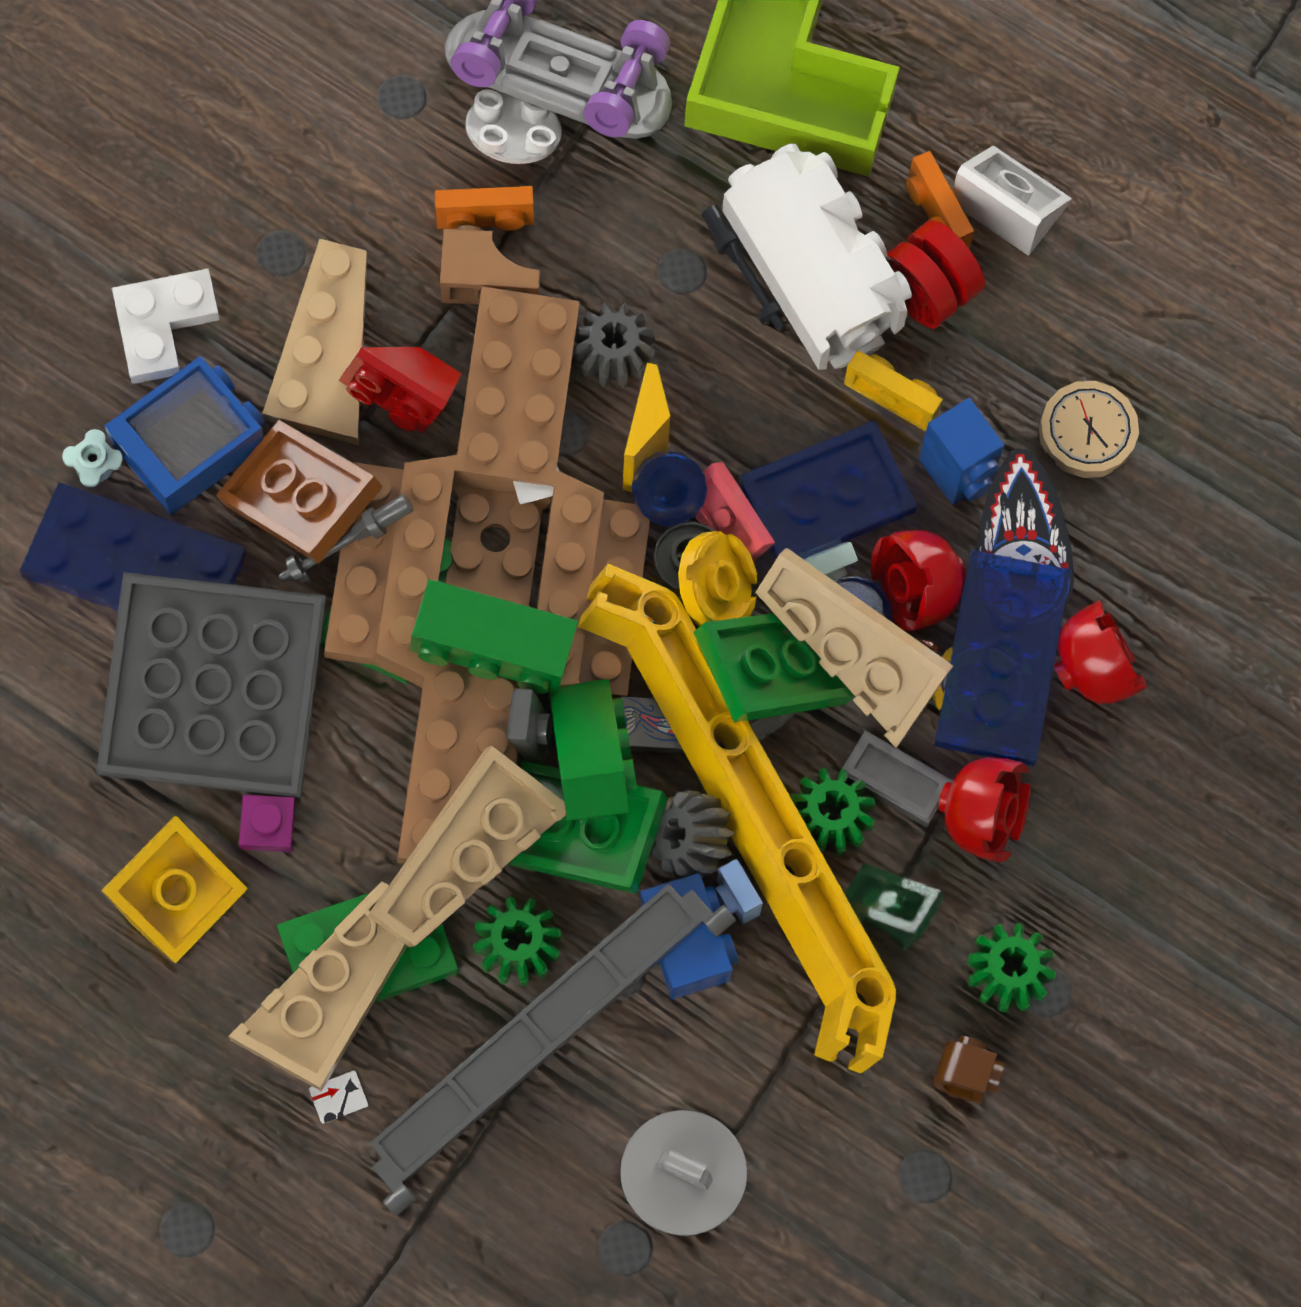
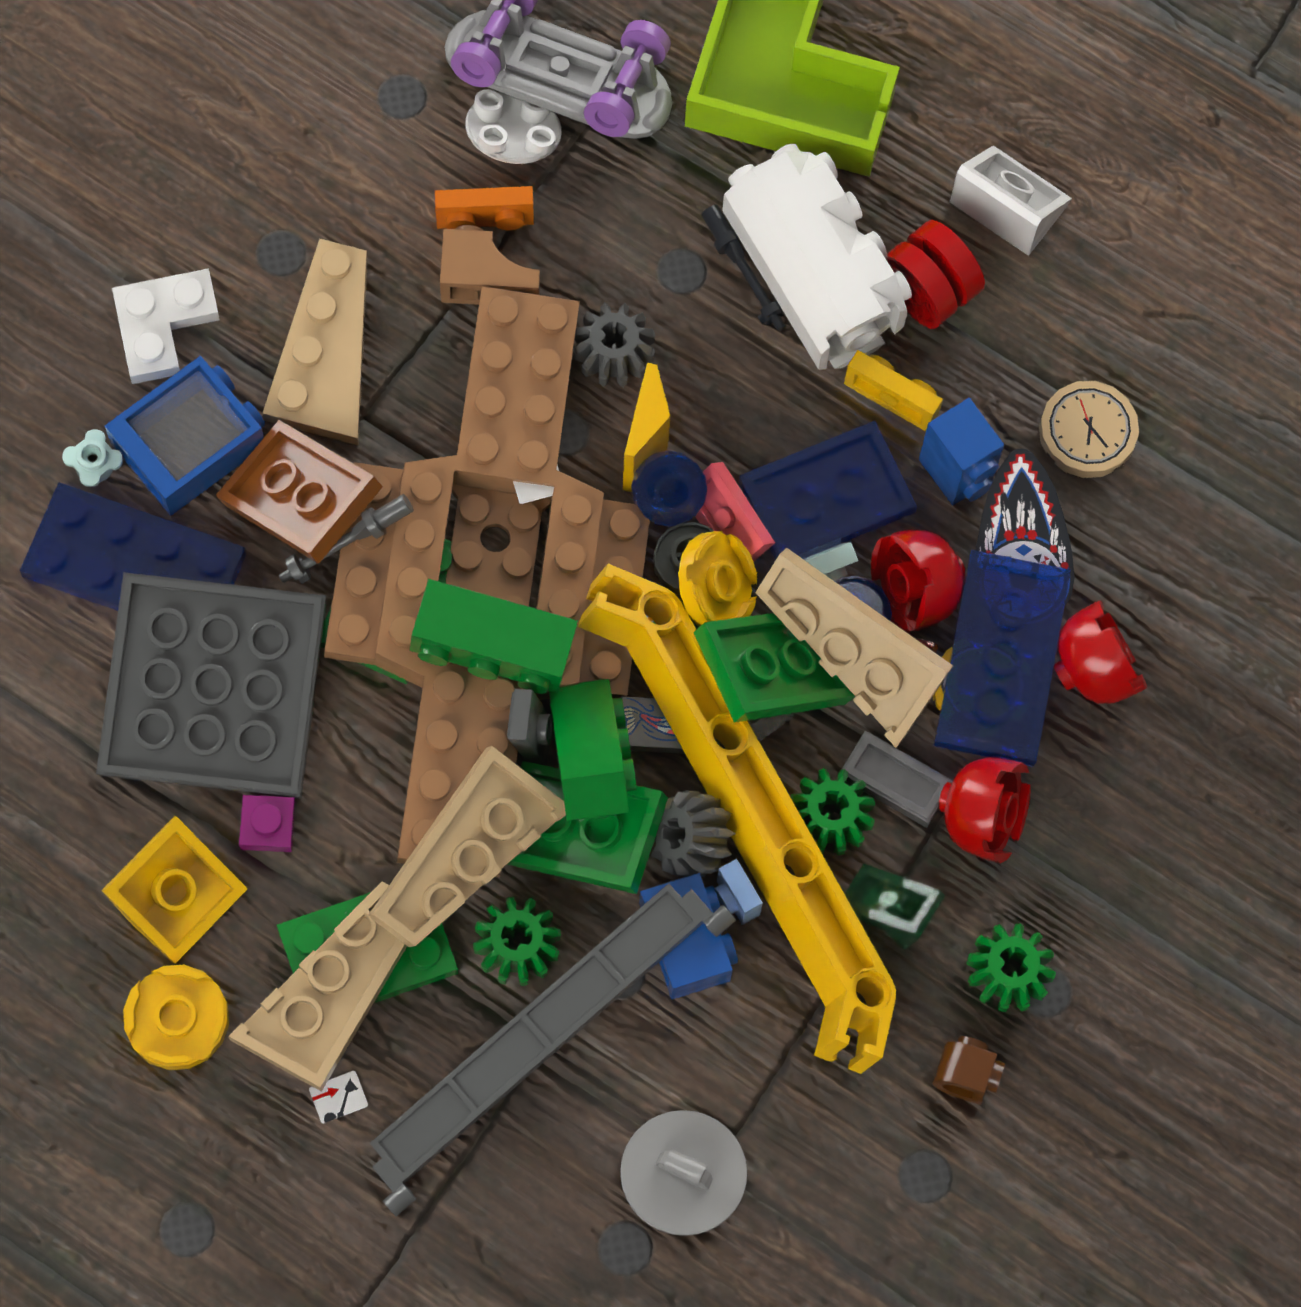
red slope [338,347,462,433] -> none
orange plate [906,151,974,249] -> none
none -> yellow tile [123,964,229,1070]

